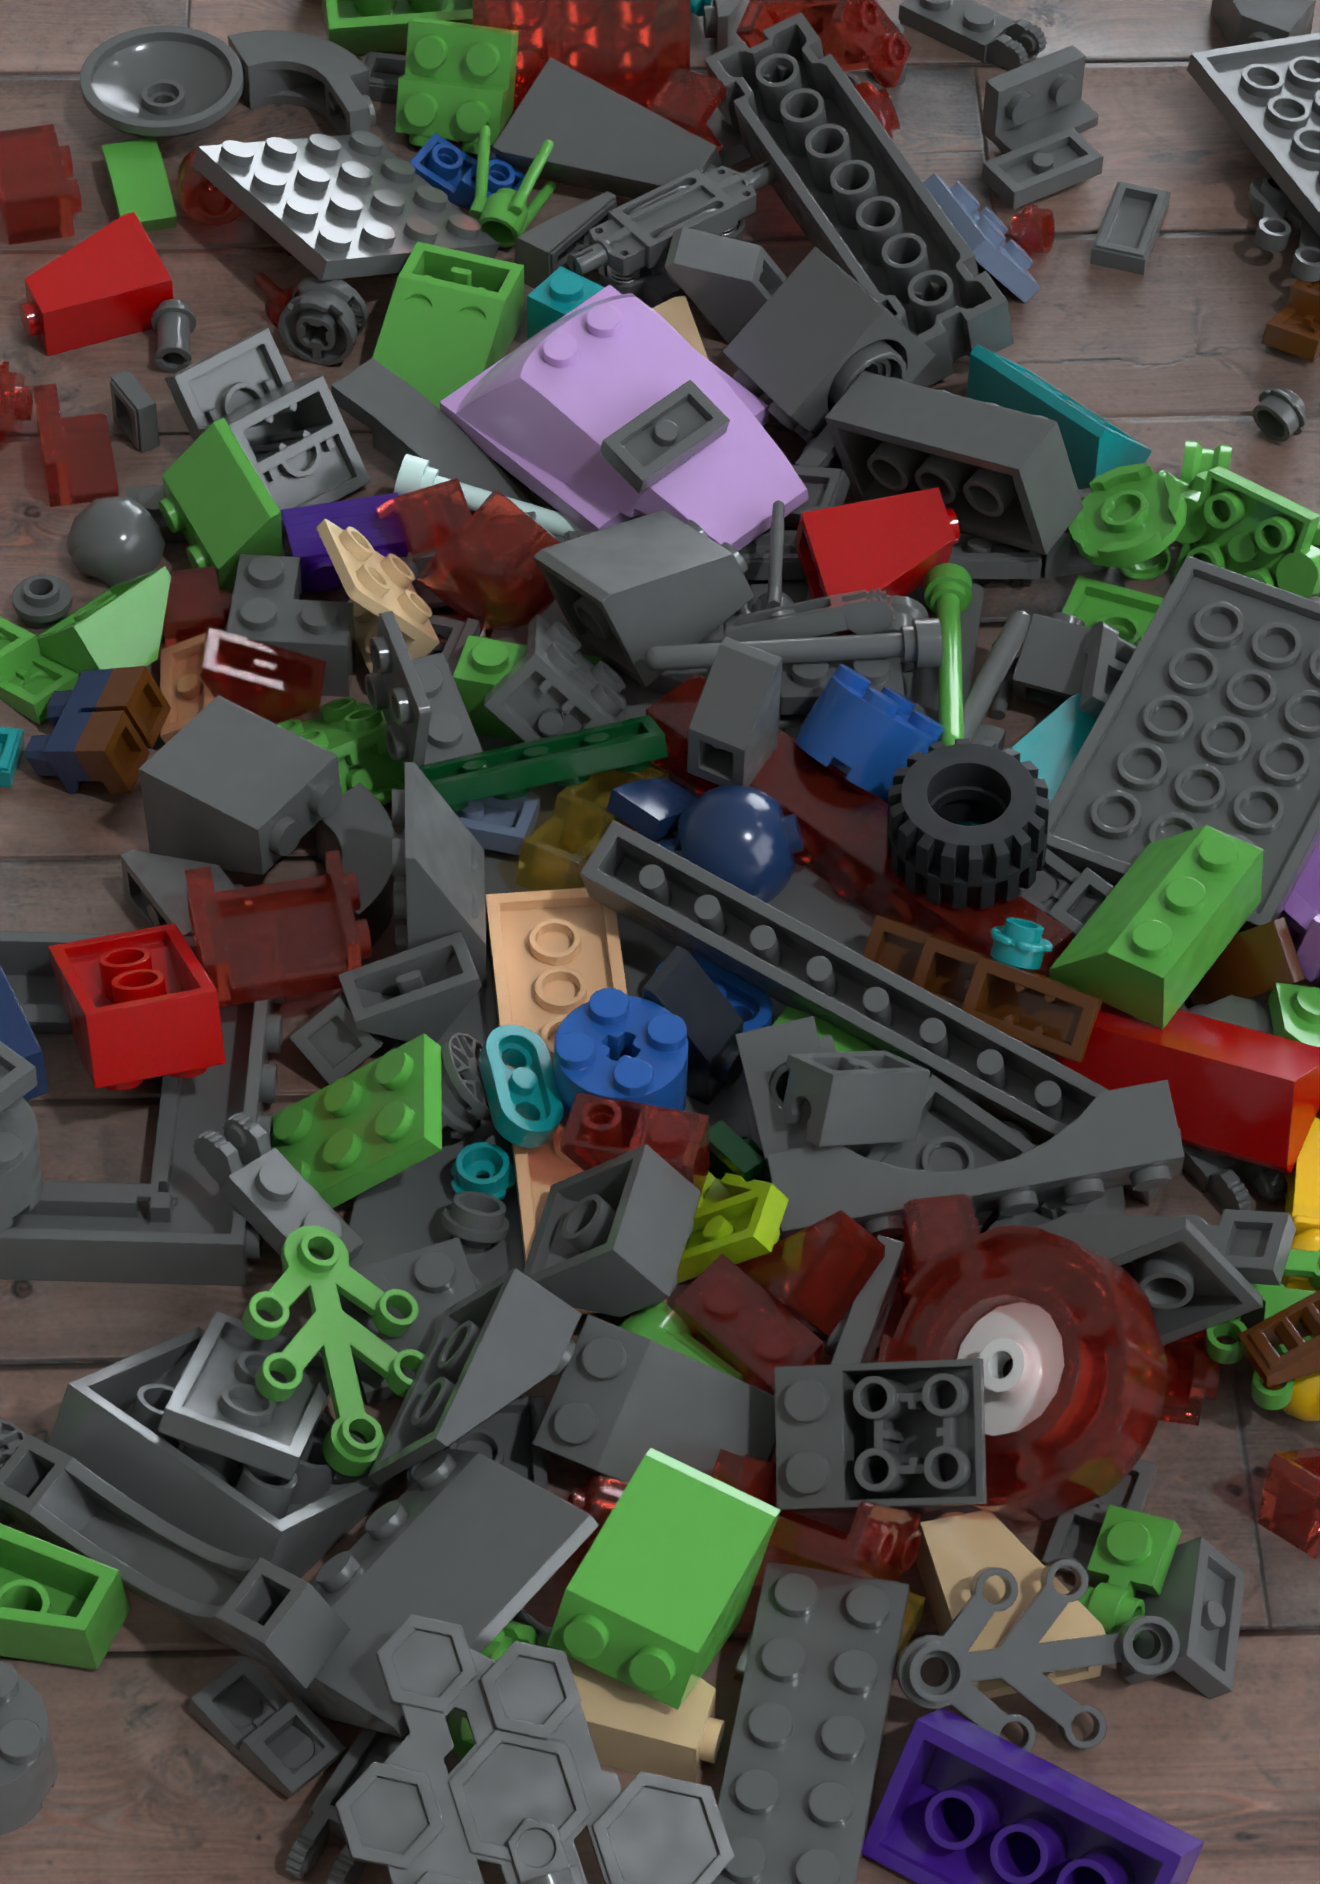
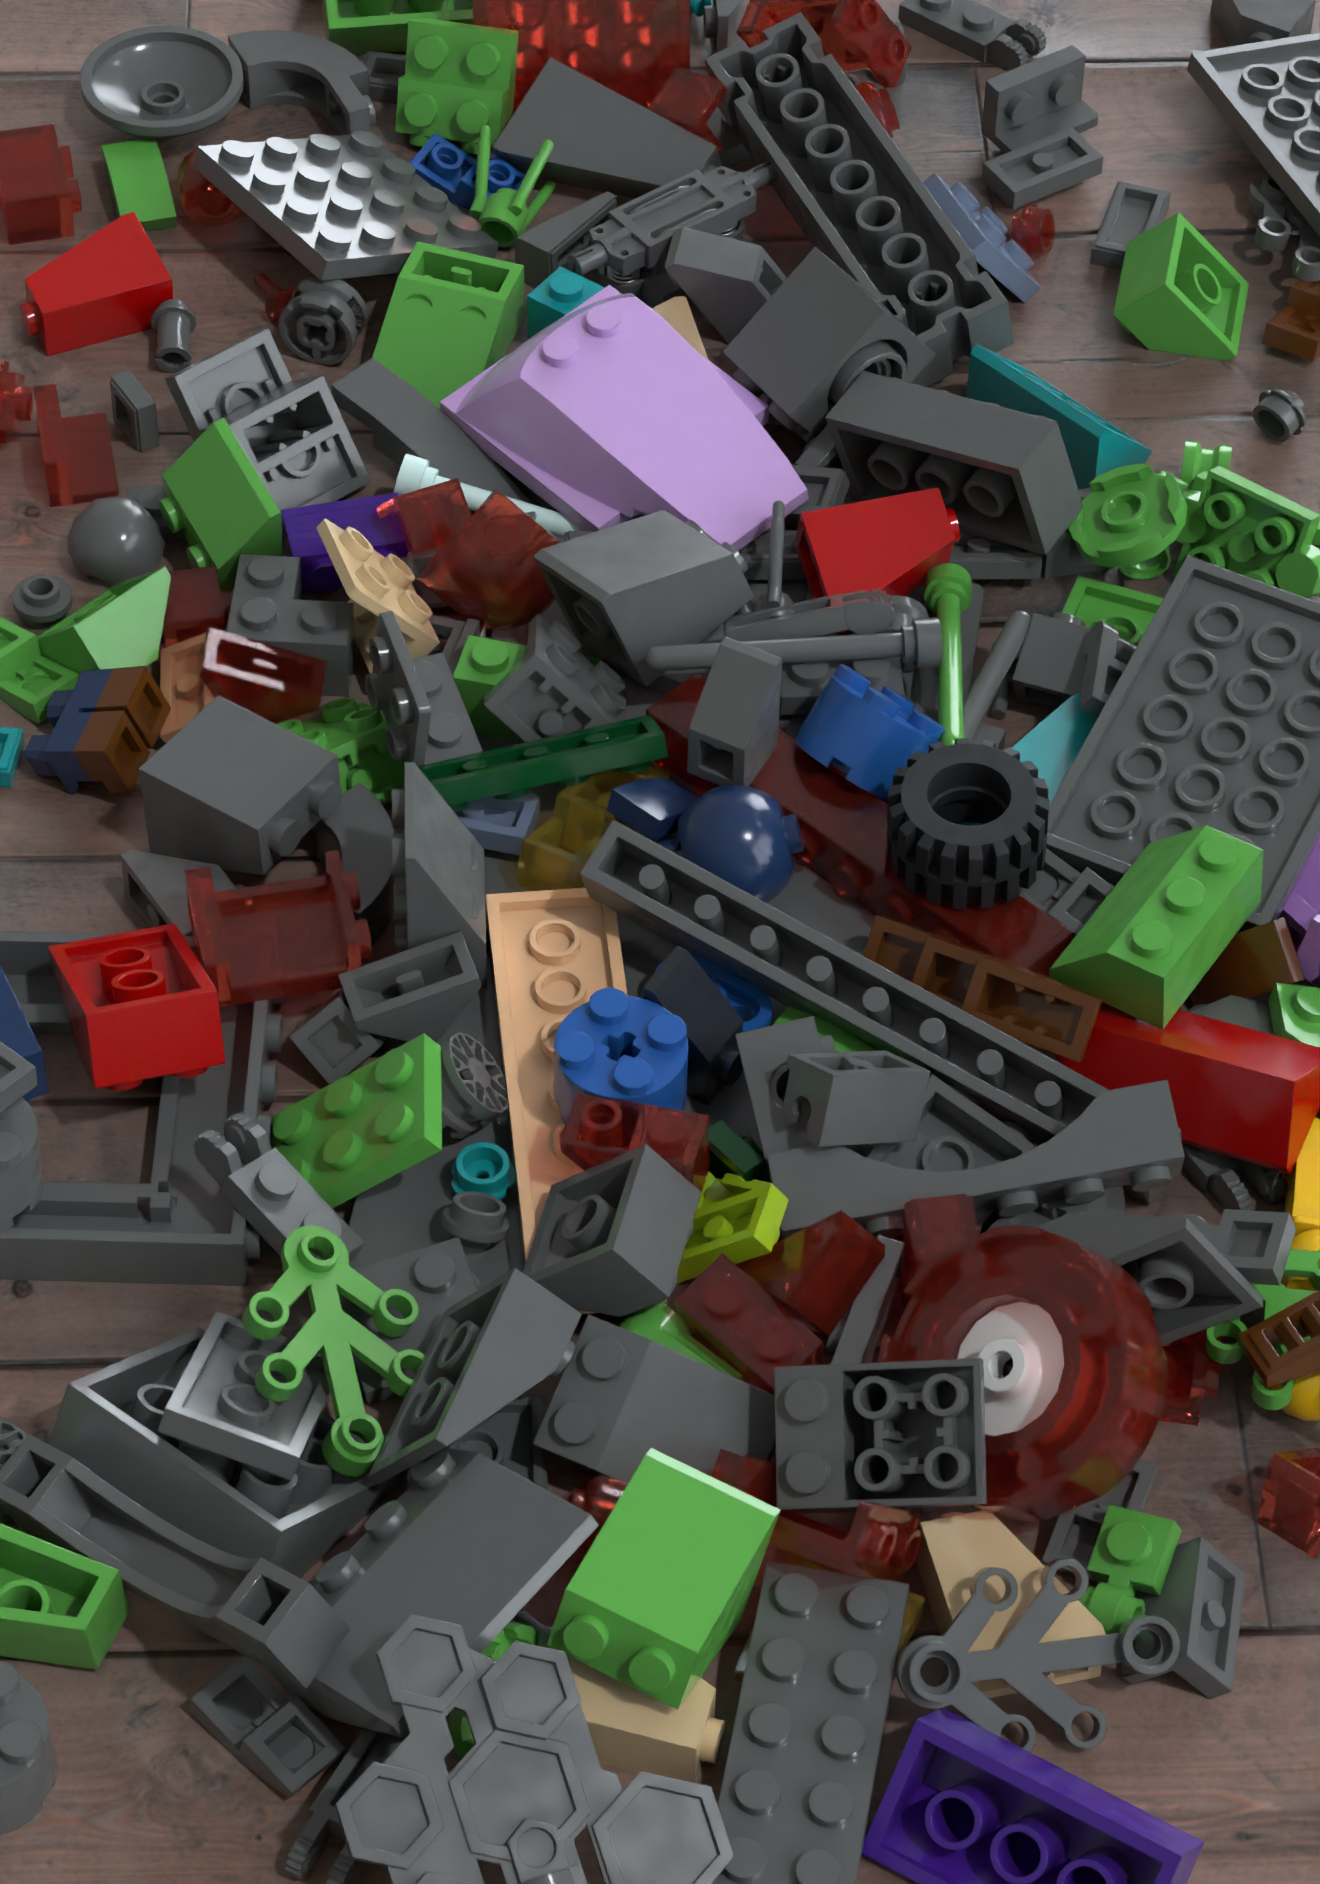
teal plate [478,1025,564,1148] -> none
dark grey plate [599,379,730,494] -> none
teal plate [990,917,1053,970] -> none
none -> bright green slope [1113,212,1249,361]

